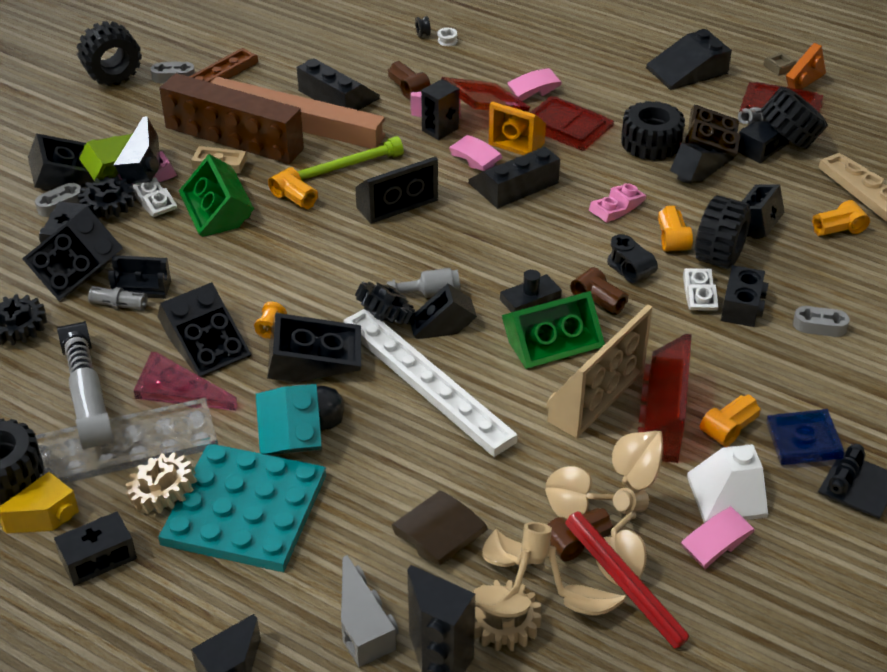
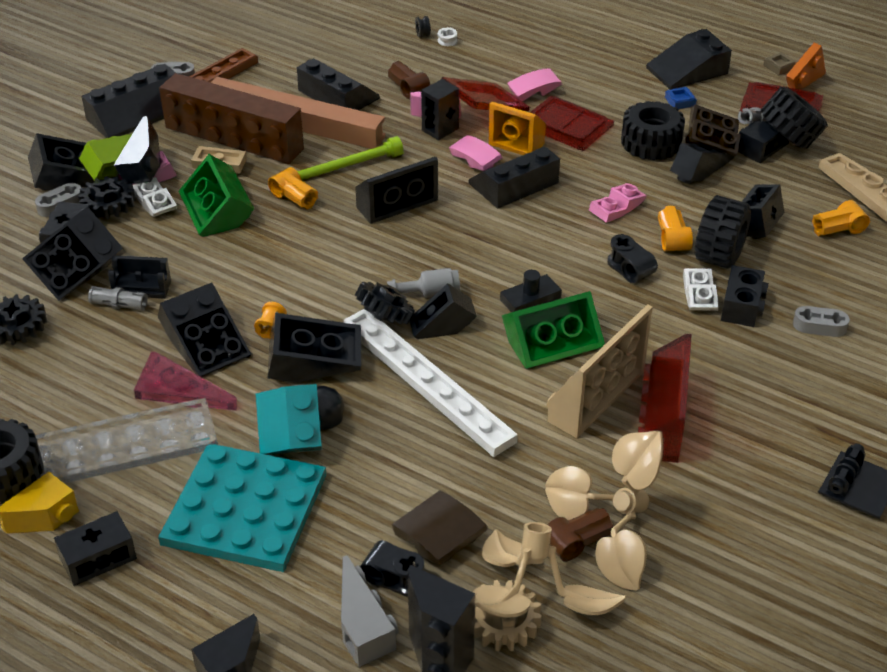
light grey piece [57,321,114,450] -> none
black tyre [77,21,142,86] -> none
tan gear [125,453,197,514] -> none
red axle [565,511,689,649] -> none
reddish brown piece [570,267,629,315] -> none
bright pink slope [681,507,755,569] -> none
white slope [687,444,768,523] -> none
light orange piece [700,394,761,447] -> none
clear blue tile [766,409,844,466] -> none
none -> black slope [81,64,176,138]
none -> black piece [360,540,424,597]
none -> blue tile [665,87,697,109]

